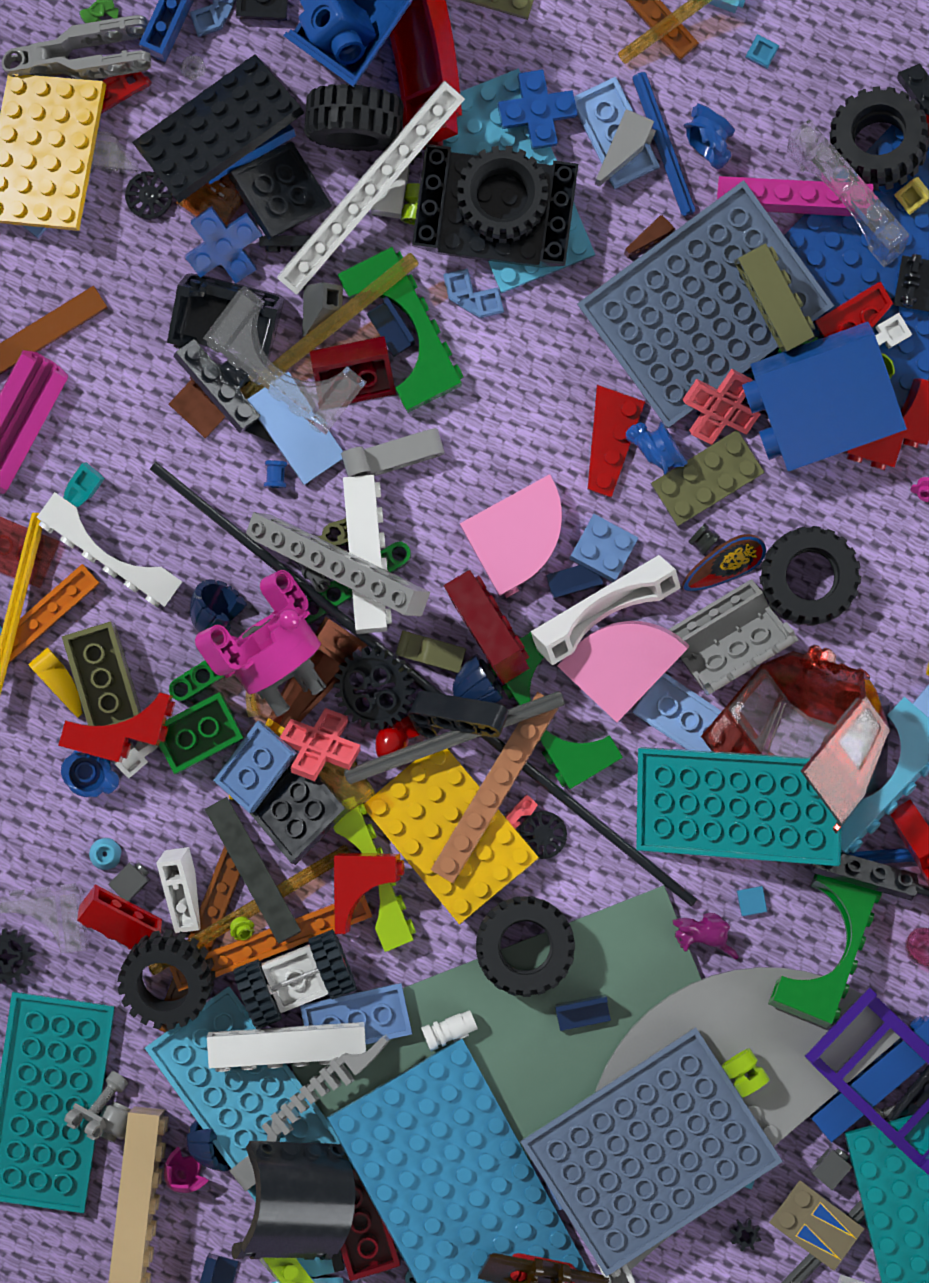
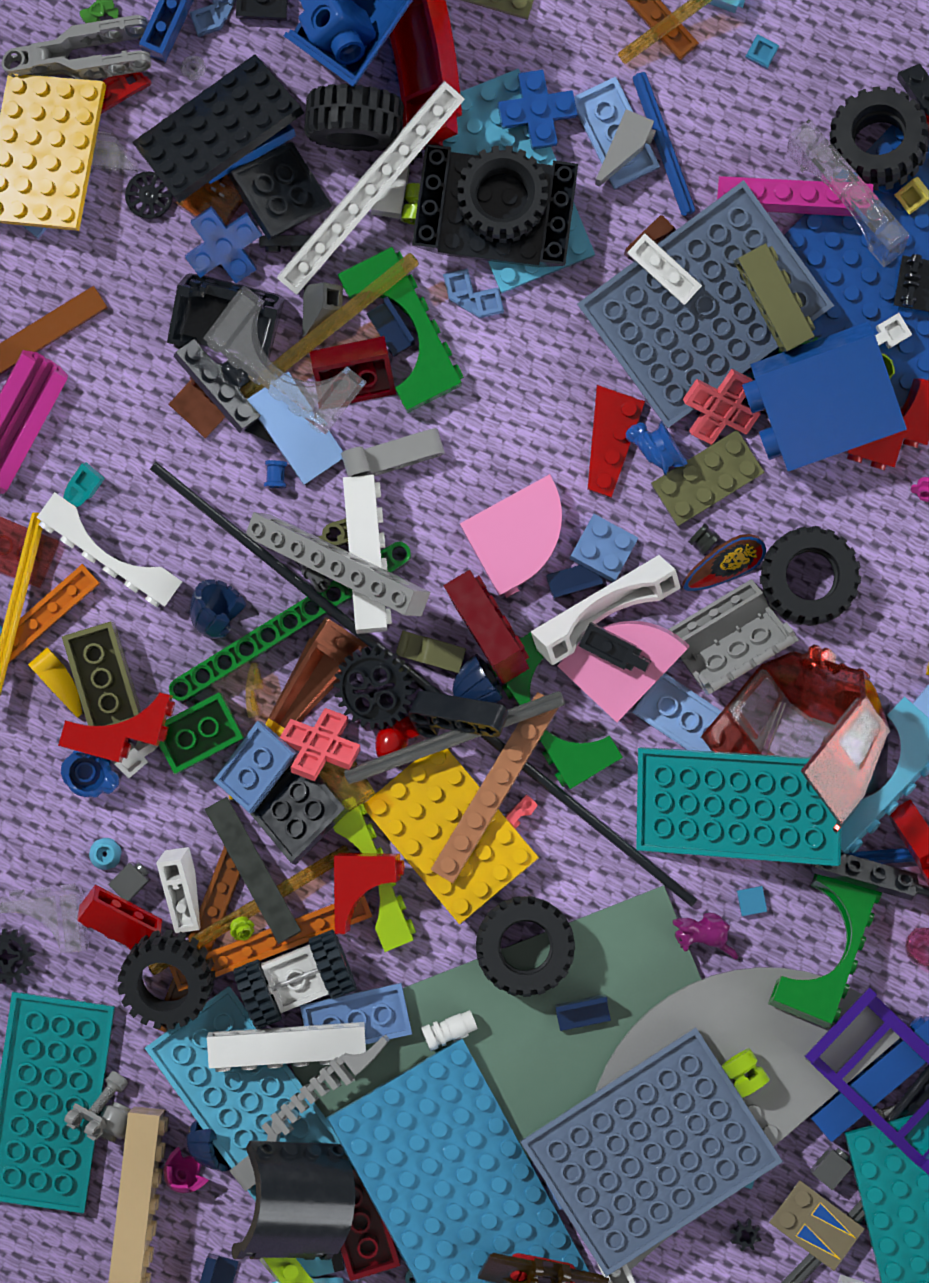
dark pink piece [195,570,326,717] -> none
black wheel [519,811,567,859] -> none
blue piece [683,103,735,169] -> none
red wing [813,281,893,338] -> none
none -> black hinge [578,622,652,672]
none -> white plate [627,233,702,305]

